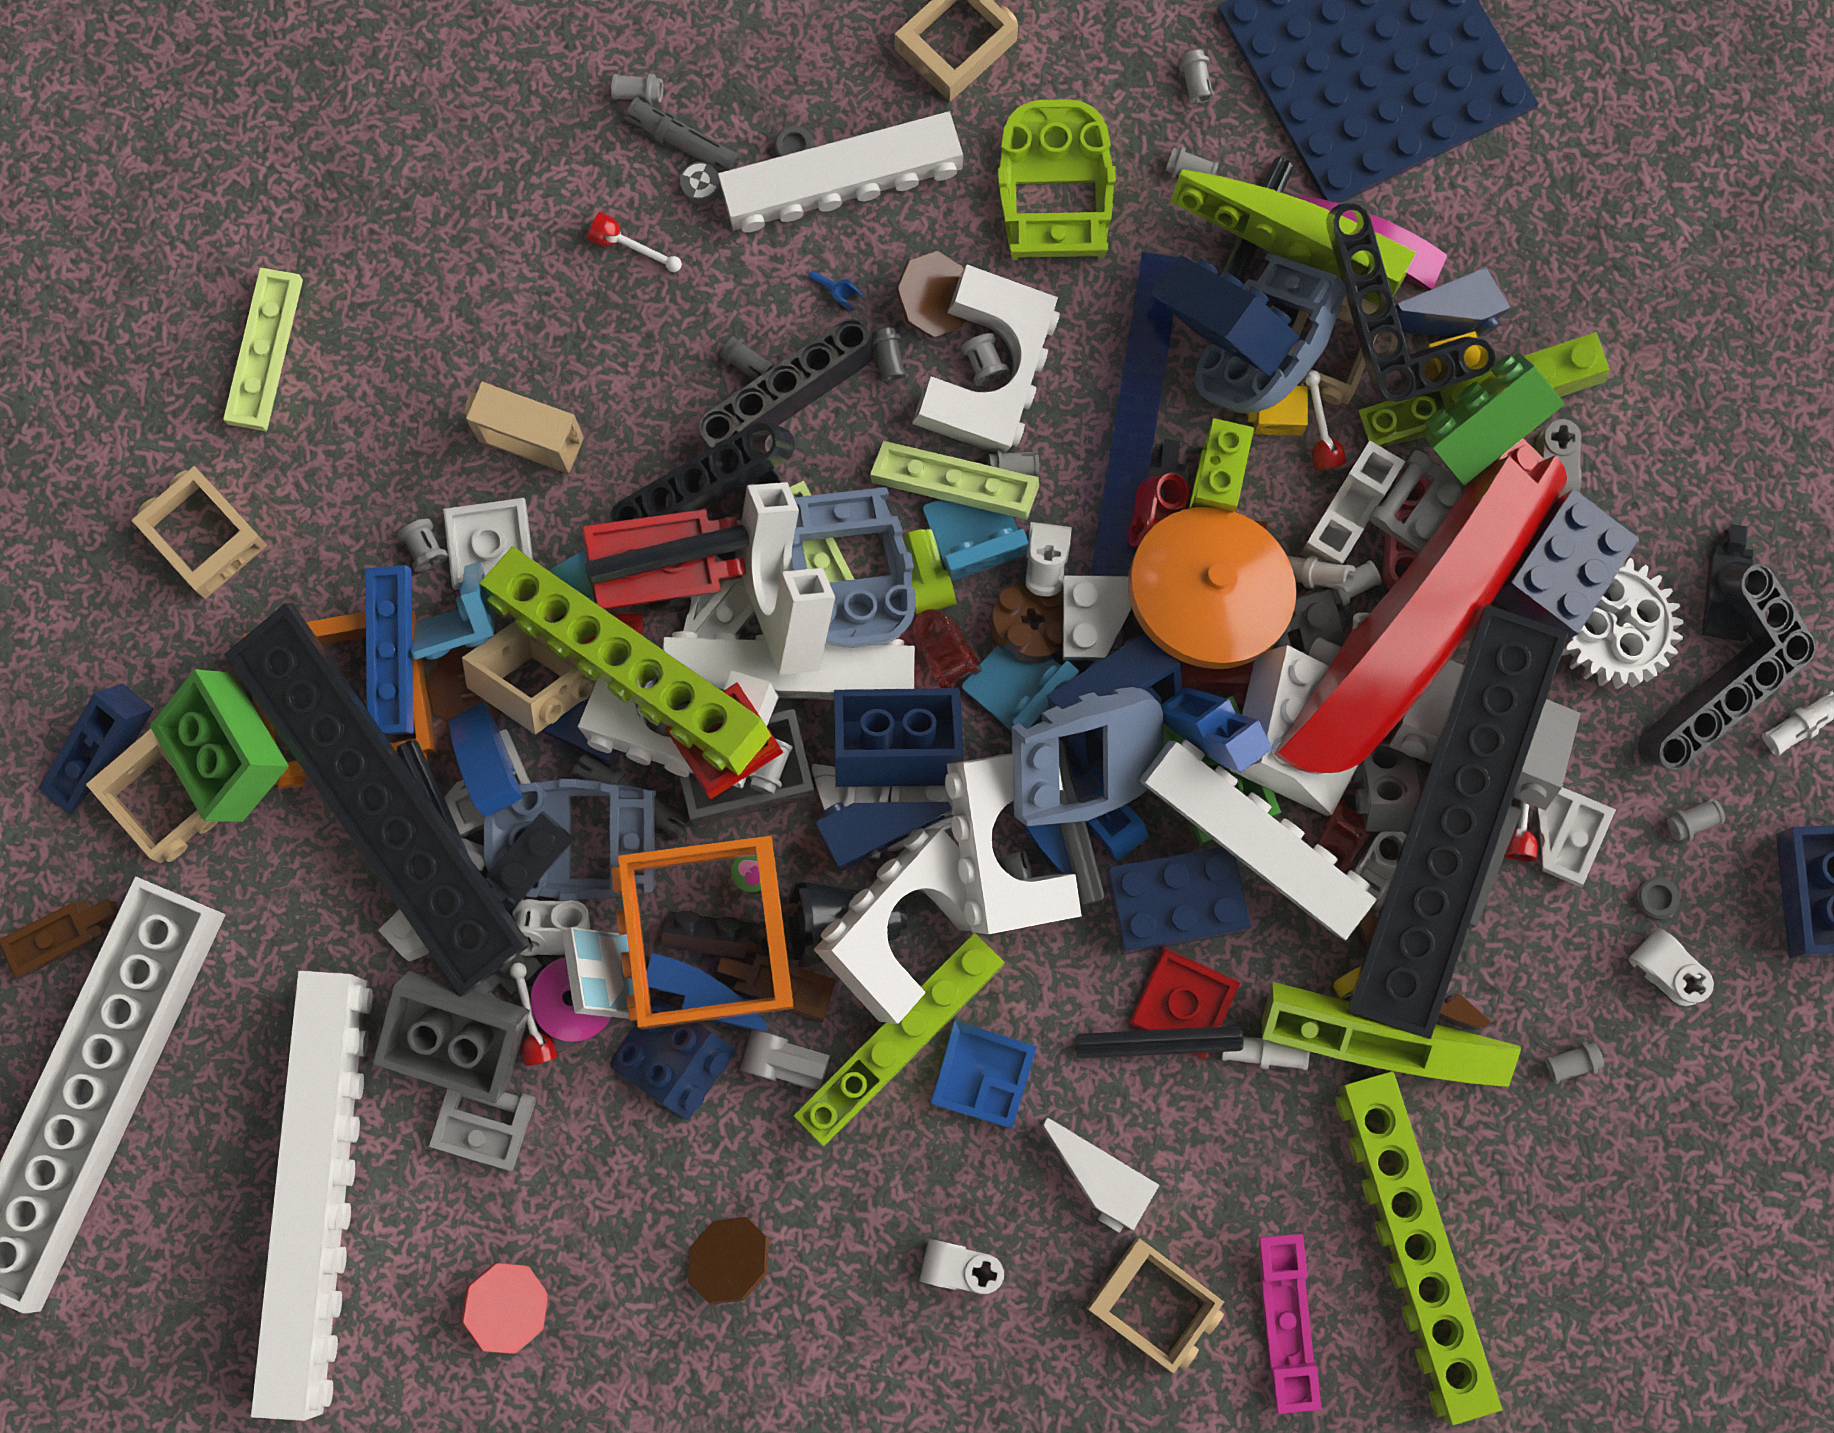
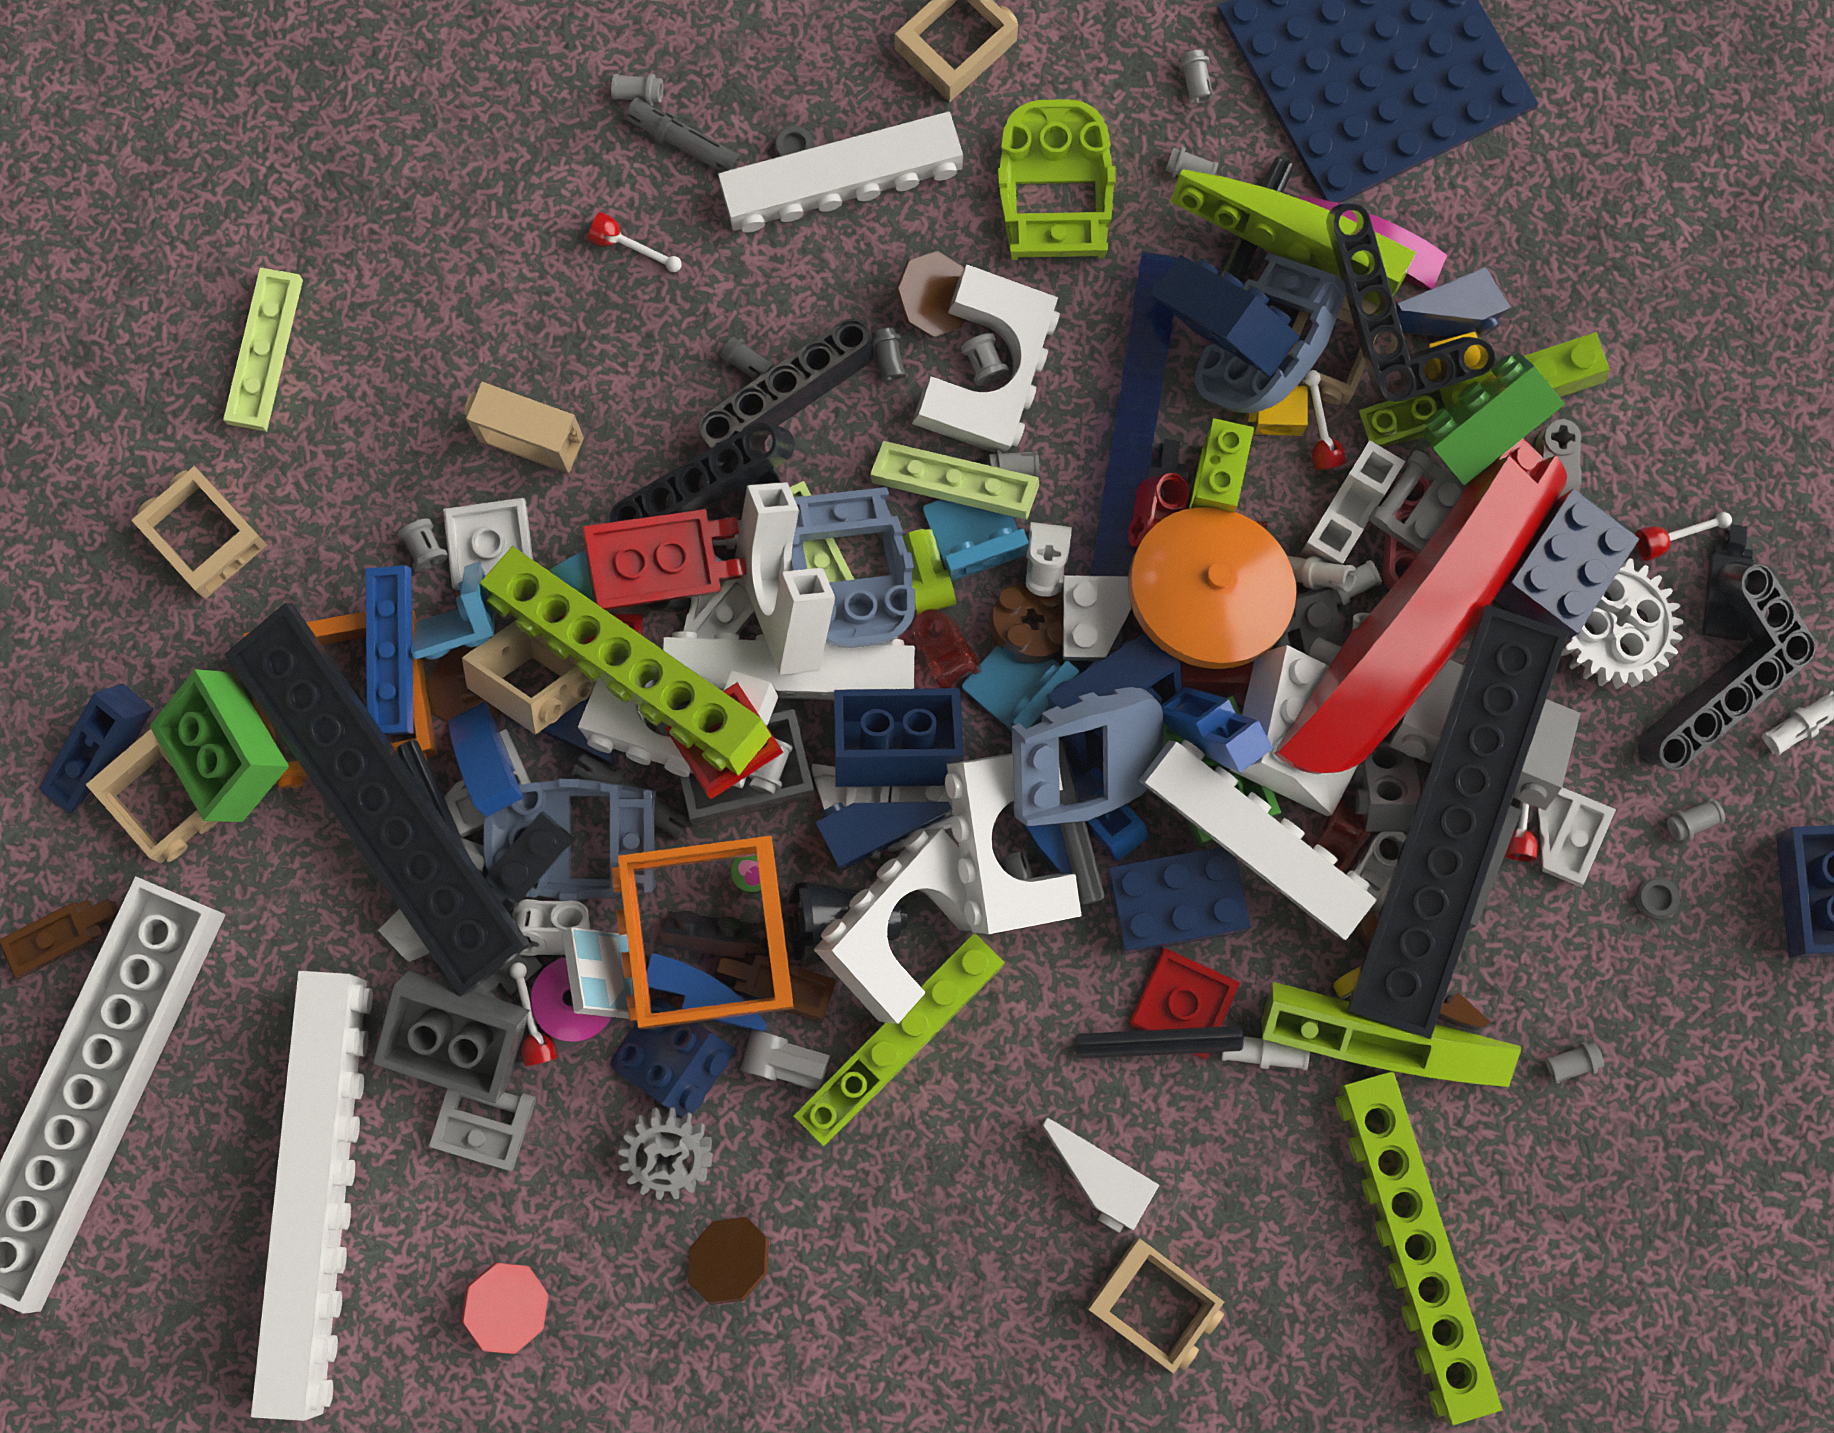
black axle [586,525,749,584] -> none
dark grey tile [680,162,720,204] -> none
blue hand [808,270,863,311] -> none
white piece [919,1239,1004,1294] -> none
blue plate [930,1020,1037,1129] -> none
dark pink slope [1259,1233,1321,1414] -> none
white piece [1628,928,1714,1006] -> none
none -> light grey gear [619,1107,713,1200]
none -> red hinge [1635,512,1732,561]

